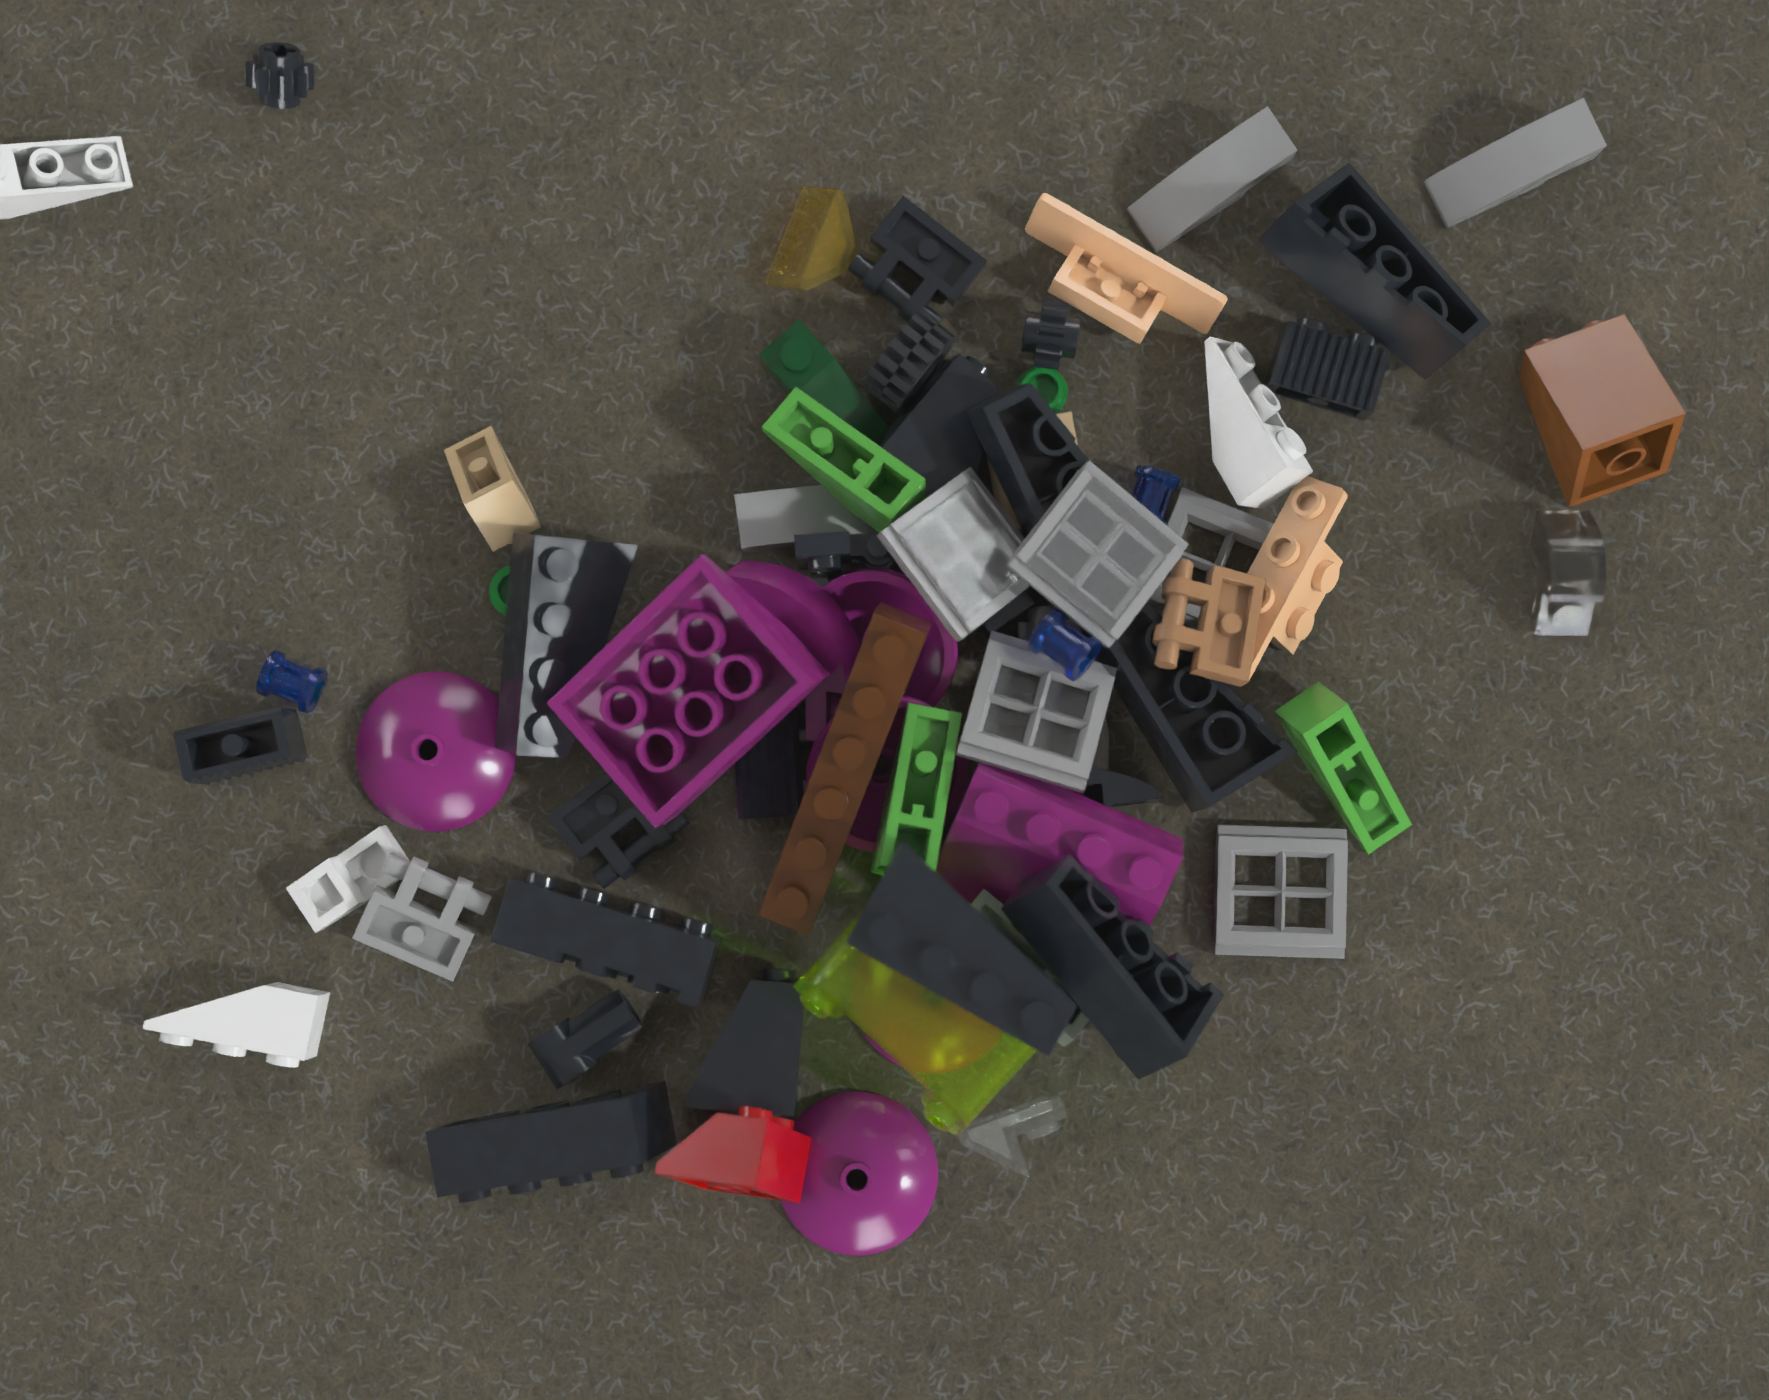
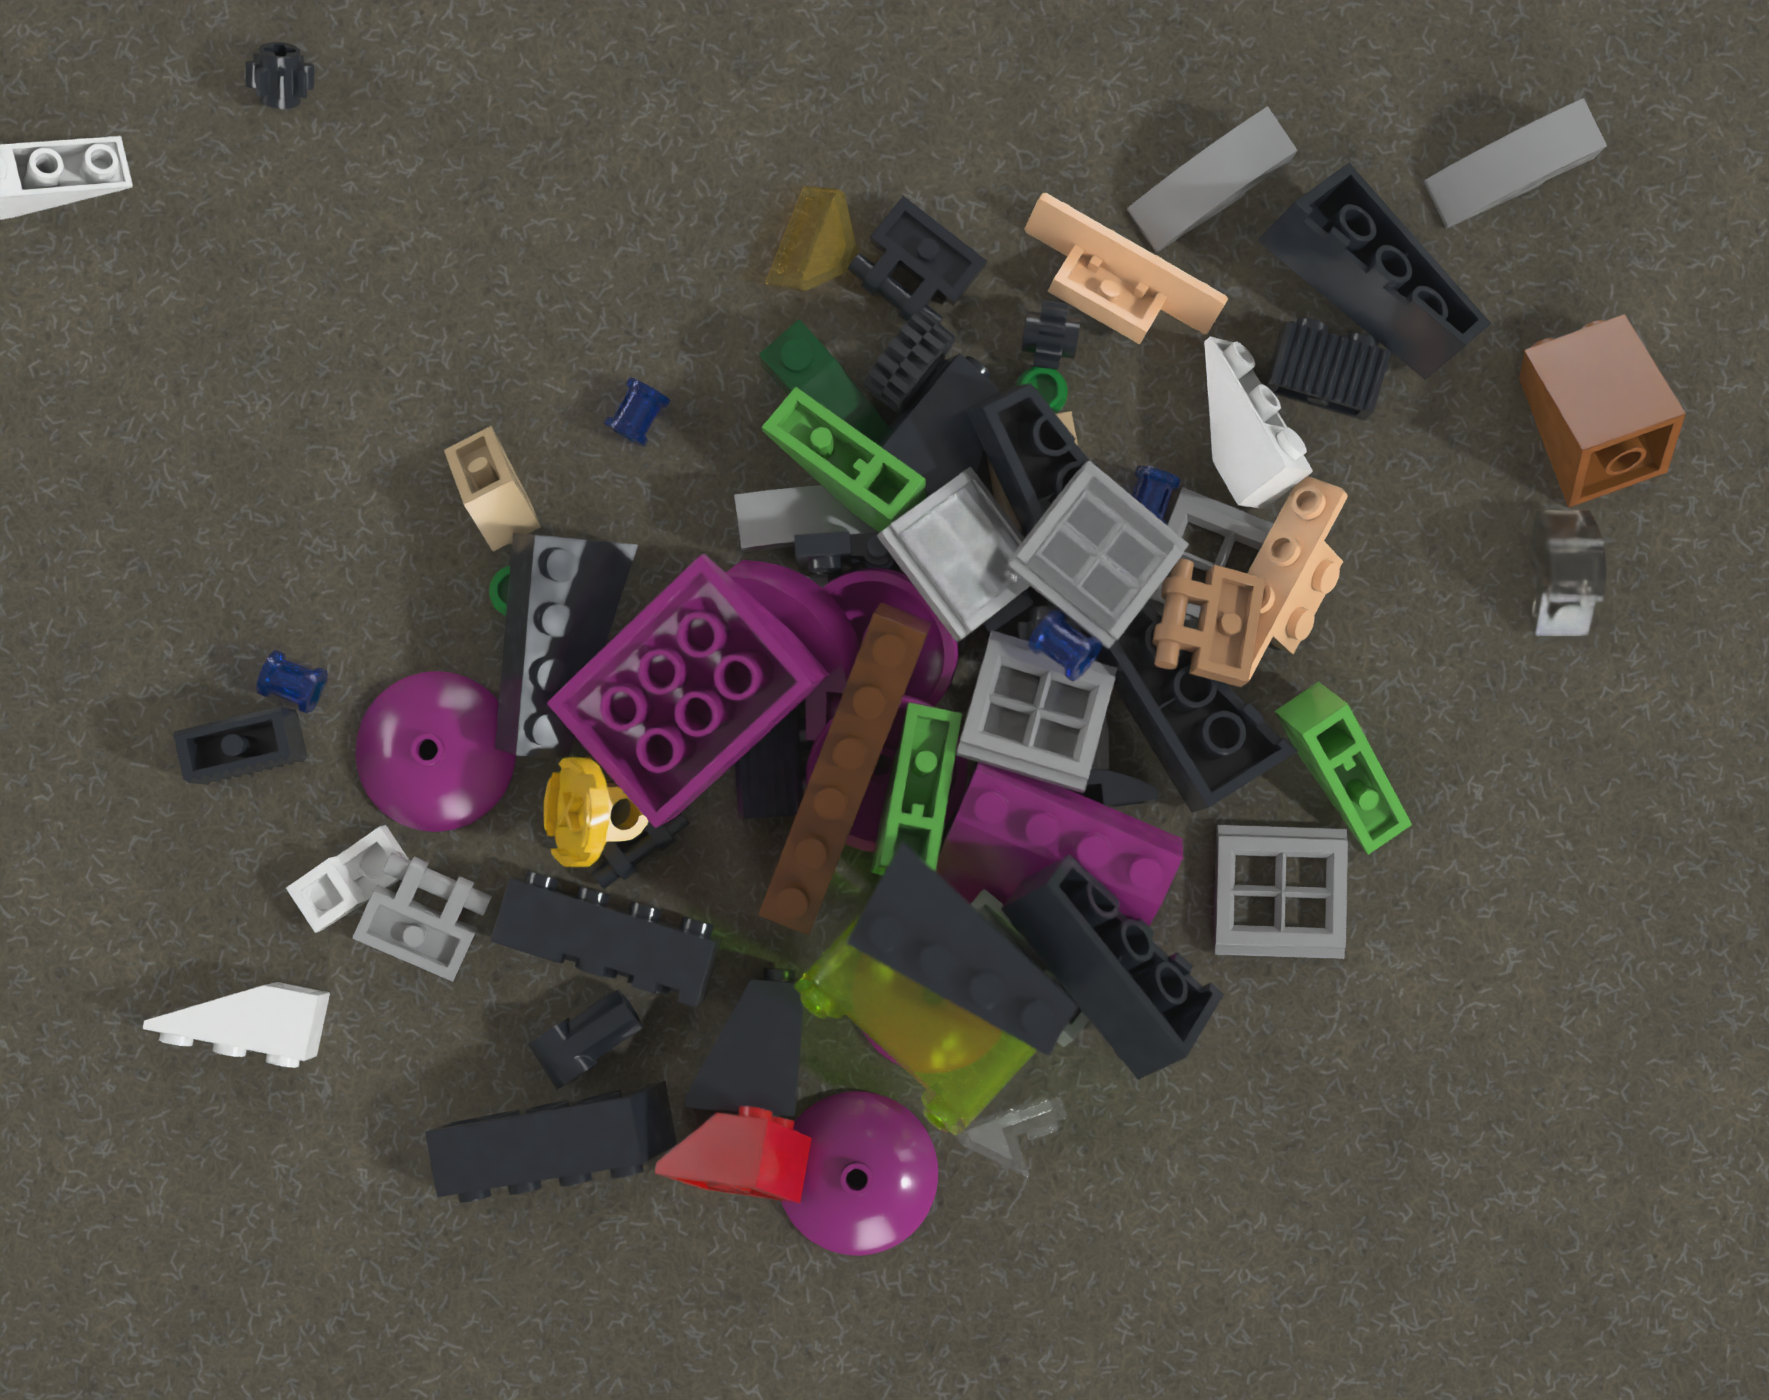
none -> yellow tile [544,757,648,867]
none -> clear blue bush [604,377,671,448]

